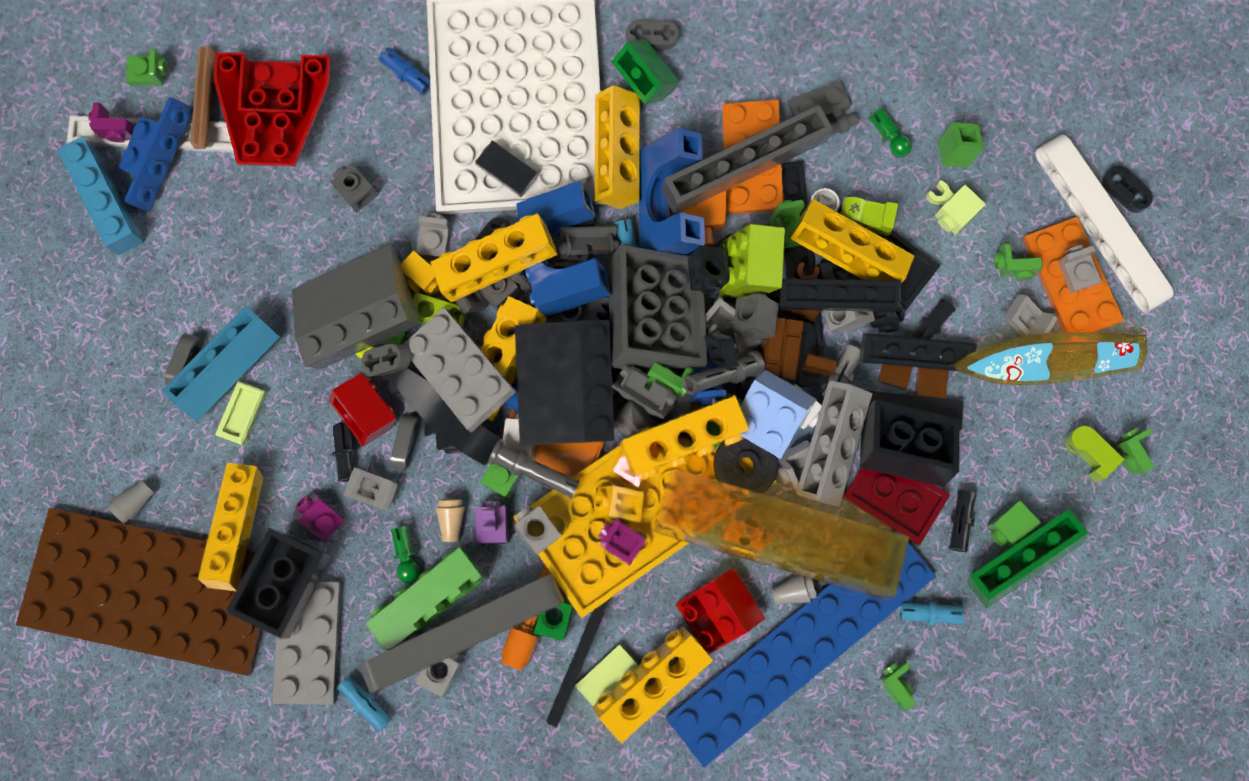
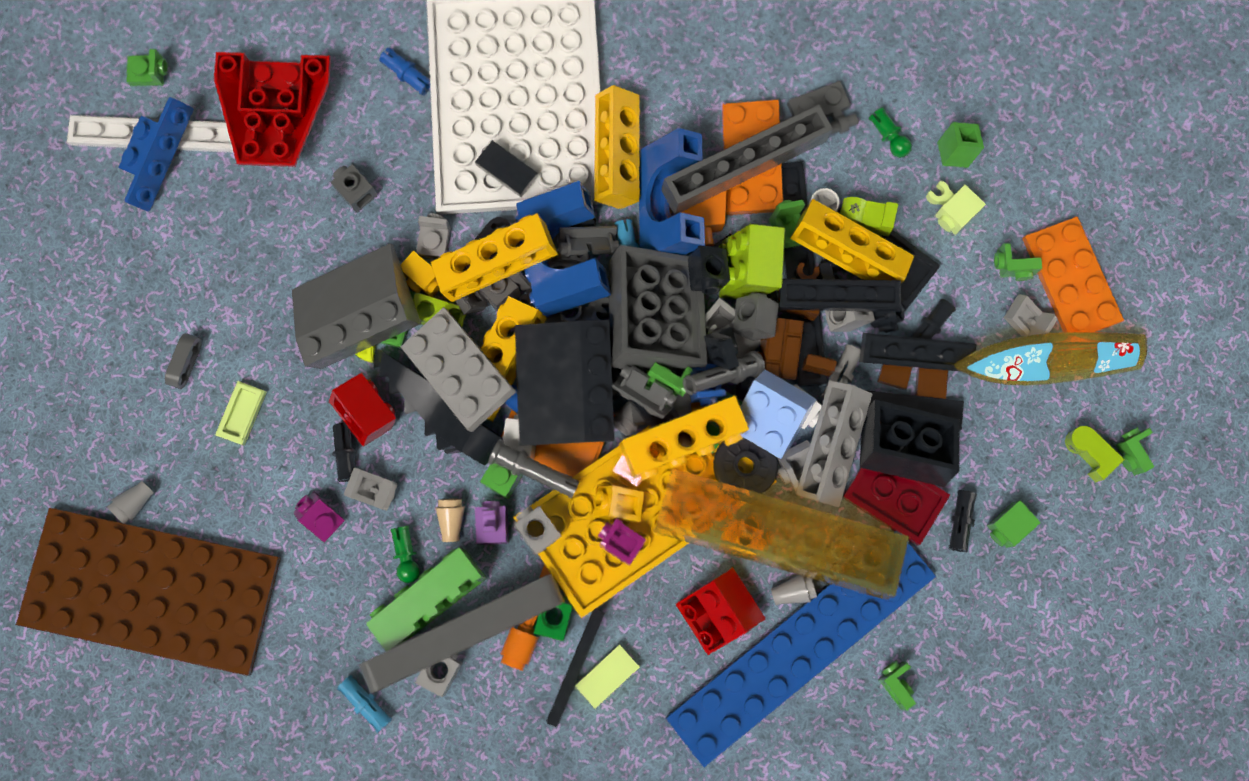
dark azure brick [57,136,144,256] -> none
magenta bracket [88,102,134,143] -> none
dark azure brick [162,306,280,422] -> none
medium nougat axle [190,46,215,149] -> none
yellow brick [198,463,264,591] -> none
black brick [226,528,331,639] -> none
light grey plate [272,582,341,705] -> none
dark grey beam [361,344,411,376] -> none
dark grey beam [390,414,419,471] -> none
yellow brick [592,626,713,744] -> none
green brick [611,39,680,104] -> none
dark grey beam [626,20,679,50] -> none
dark azure pin [900,601,964,625] -> none
green brick [968,509,1088,609] -> none
white beam [1035,134,1173,313] -> none
light grey bracket [1058,245,1102,294] -> none
black beam [1102,165,1153,213] -> none

